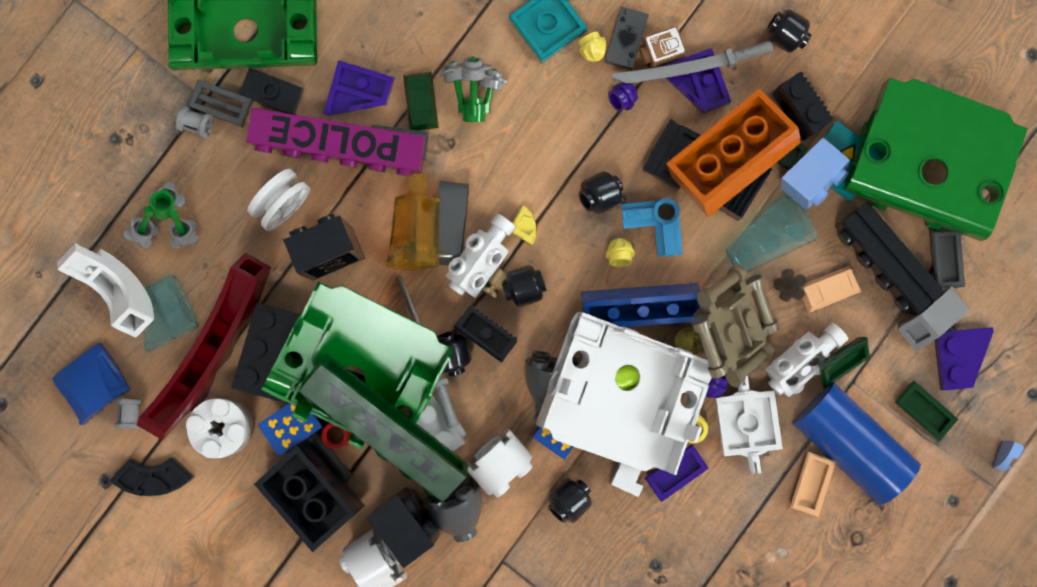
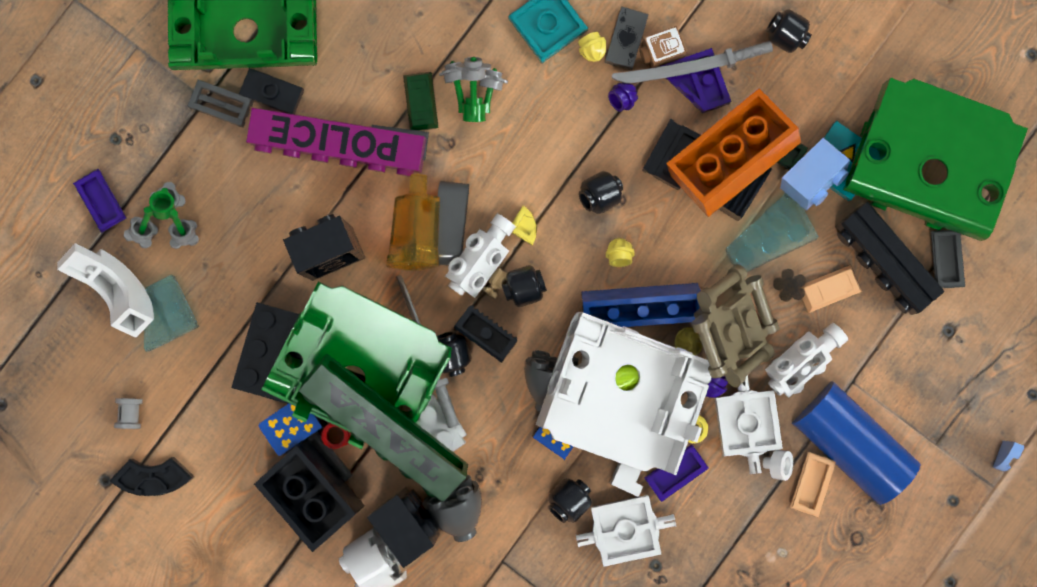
blue slope [52,343,132,425] -> none
dark red arch [137,253,271,440] -> none
light grey bush [176,106,213,139] -> none
white brick [186,398,254,458] -> none
white wheel [247,169,311,231] -> none
dark purple wing [323,60,395,116] -> none
white brick [467,428,533,498] -> none
dark azure piece [621,198,683,257] -> none
black brick [772,72,834,141] -> none
dark green tile [818,337,870,388] -> none
dark green tile [895,380,959,441] -> none
light grey slope [897,286,970,351] -> none
dark purple wing [934,327,994,390] -> none
none -> dark purple tile [73,169,127,233]
none -> white plate [576,495,676,567]
none -> white tile [763,450,793,481]

